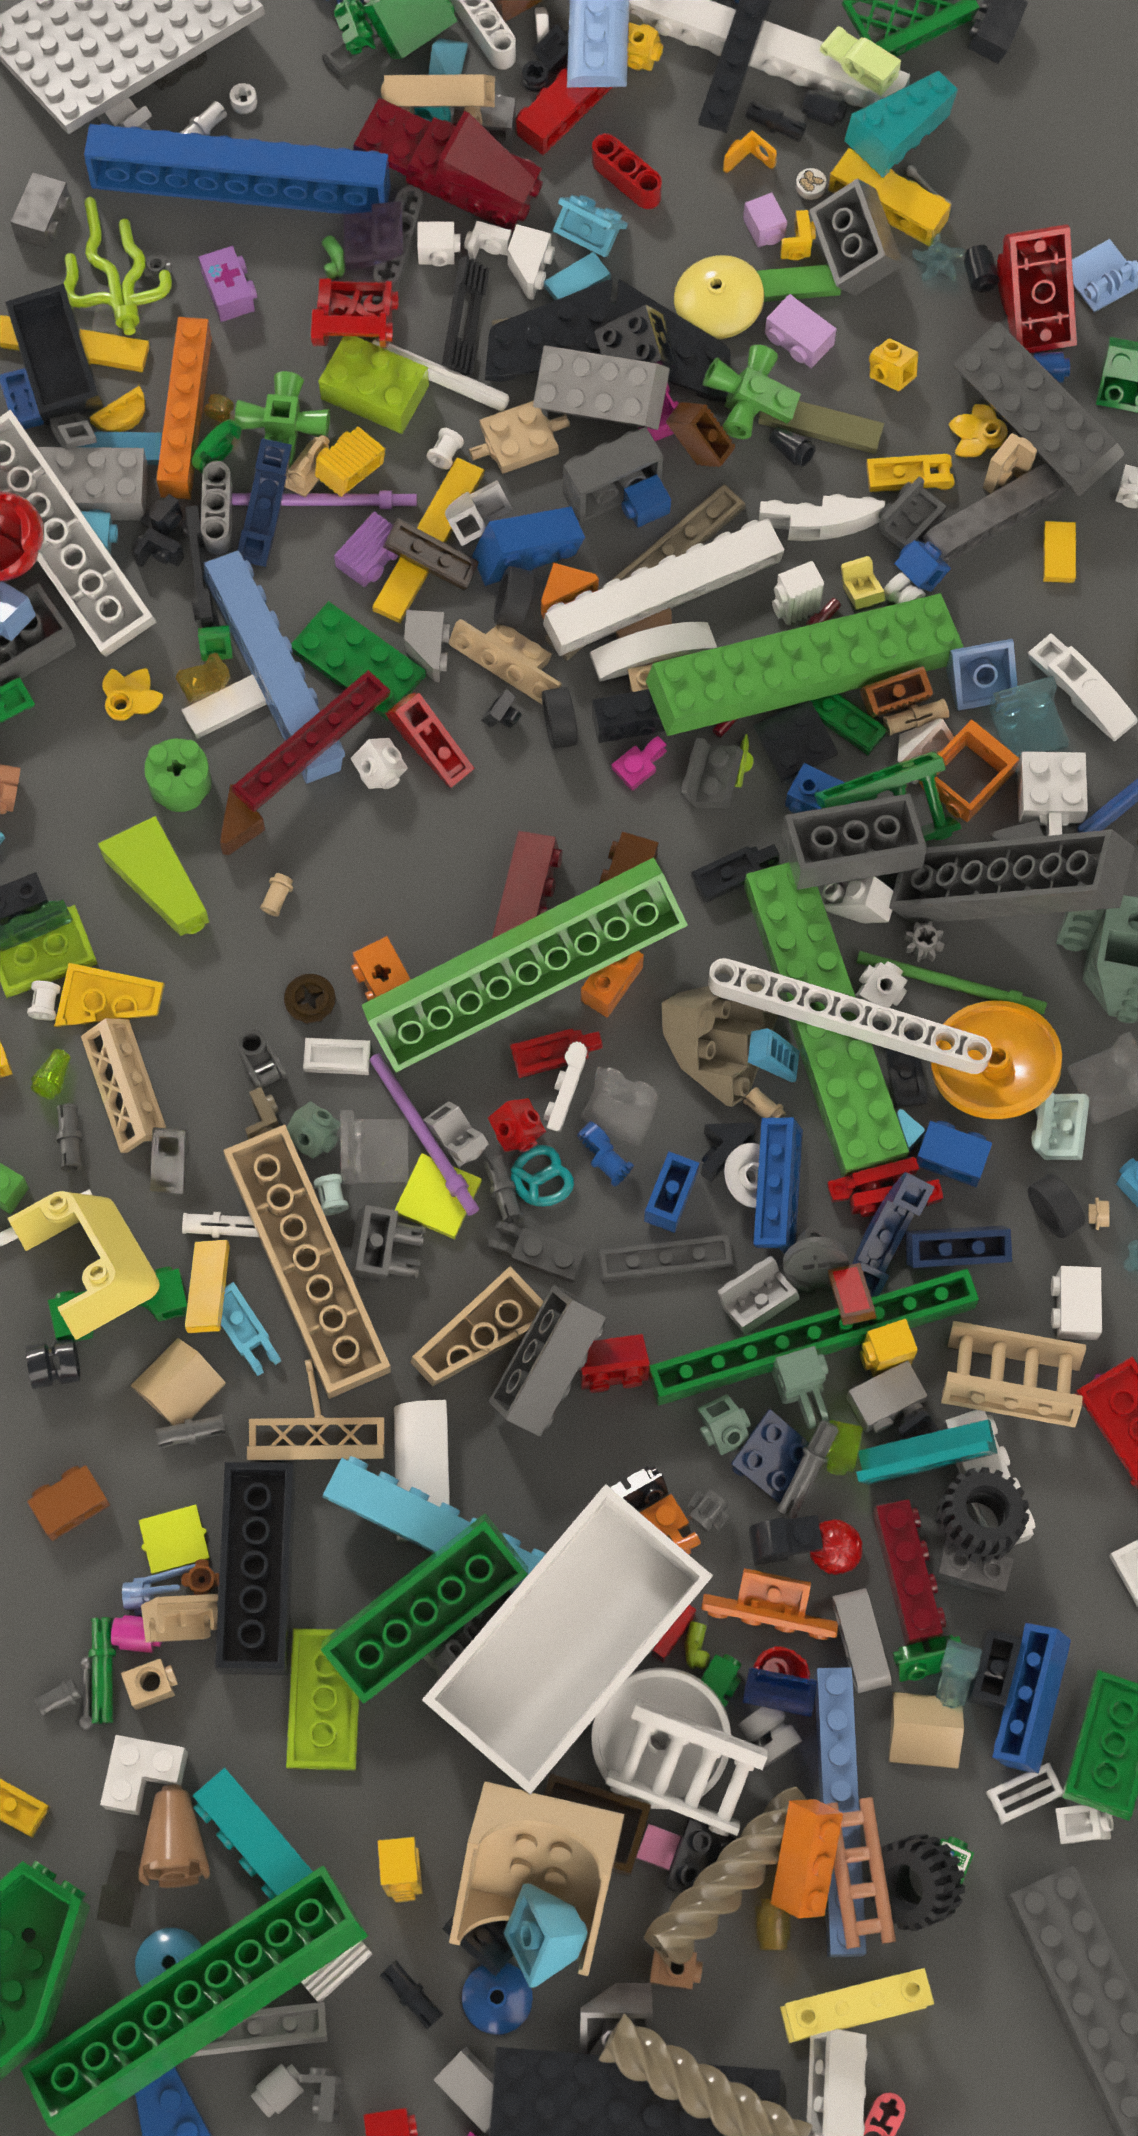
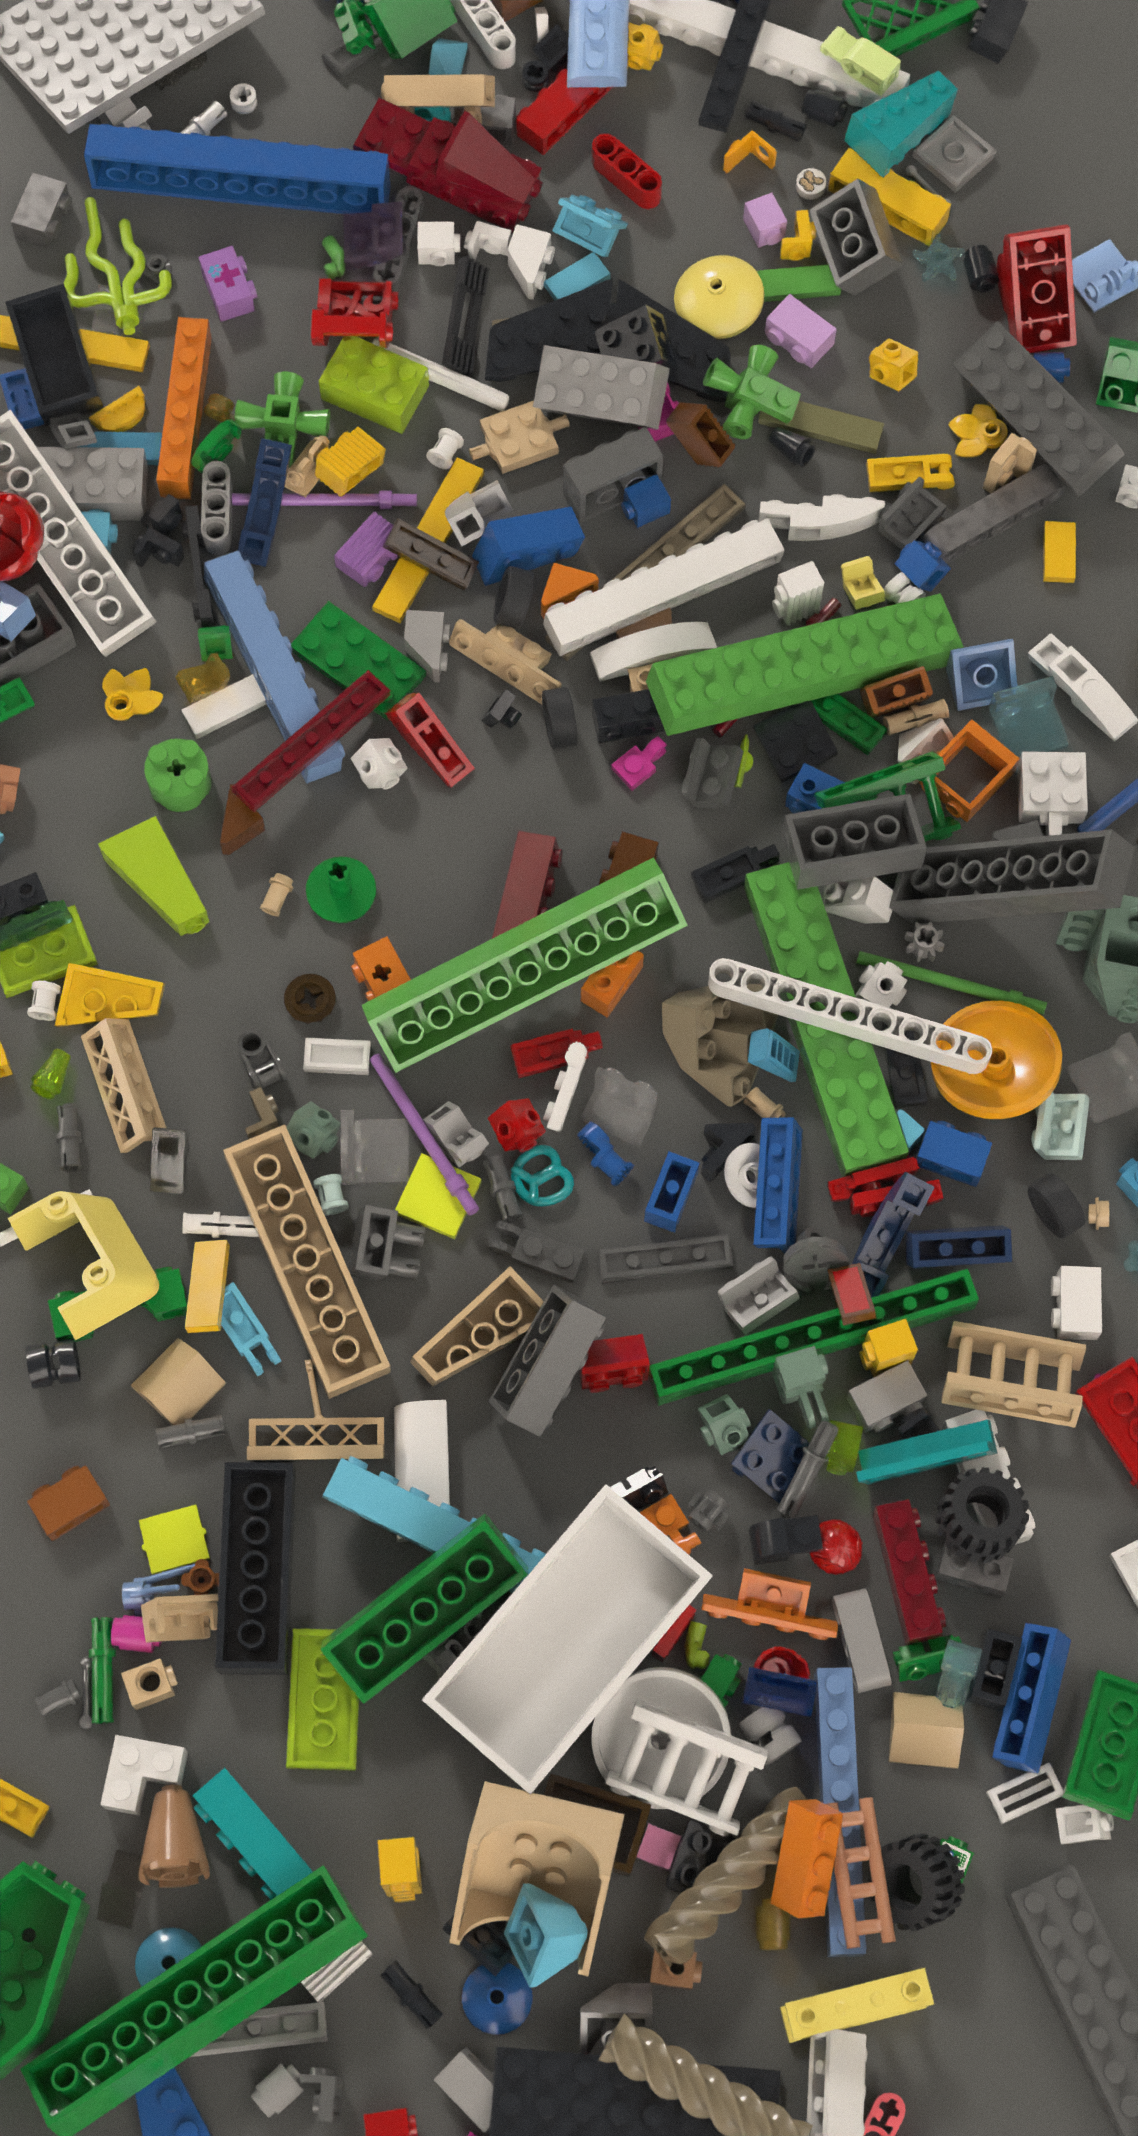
none -> green piece [306,856,376,923]
none -> light grey tile [912,115,997,193]

